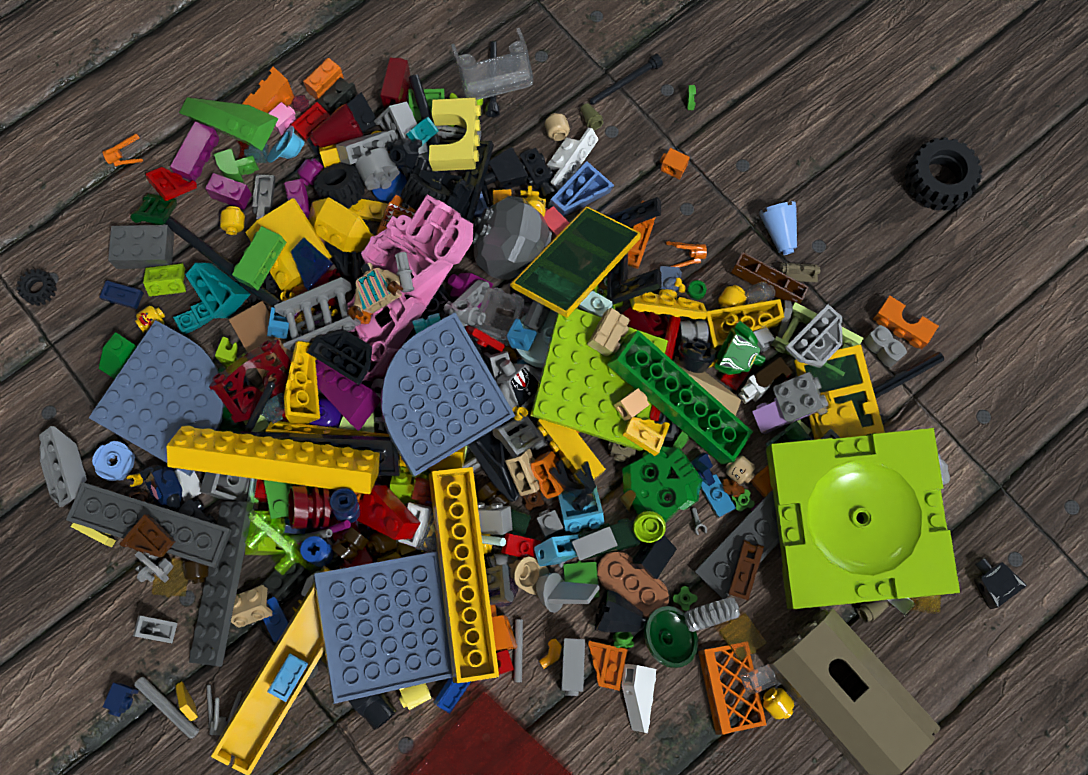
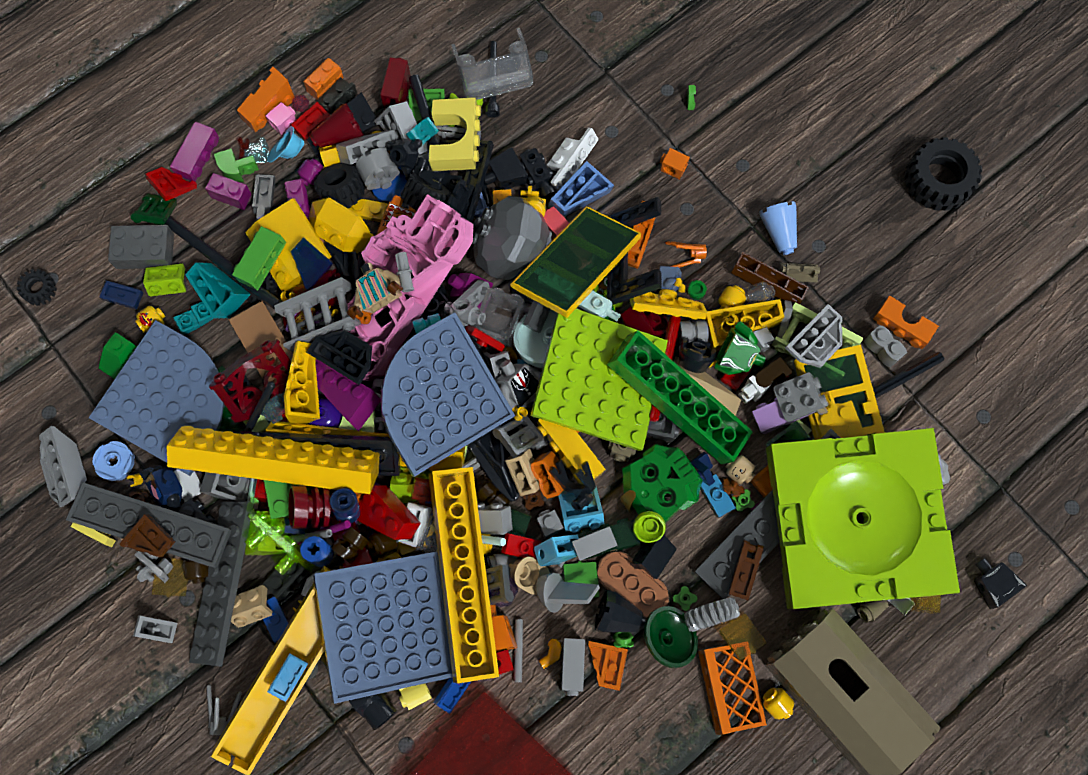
orange plant [103,134,143,167] -> none
dark blue brick [103,683,139,717] -> none
light grey axle [134,677,199,739] -> none
yellow tile [175,682,198,721] -> none
bright green wedge [179,97,278,151] -> none
lime hinge [215,337,245,368] -> none
yellow head [220,206,245,235] -> none
dark azure panel [267,307,289,339] -> none
dark azure panel [507,319,537,351] -> none
tan head [545,113,570,141] -> none
olive cone [581,103,603,130] -> none
tan brick [587,308,630,356] -> none
black piece [589,53,663,105] -> none
light nougat brick [614,388,650,421] -> none
yellow wing [622,417,670,456] -> none
white slope [622,664,657,733] -> none
bright green tile [673,431,689,450] -> none
light grey hand [691,508,707,535] -> none
clear brick [739,664,777,695] -> none

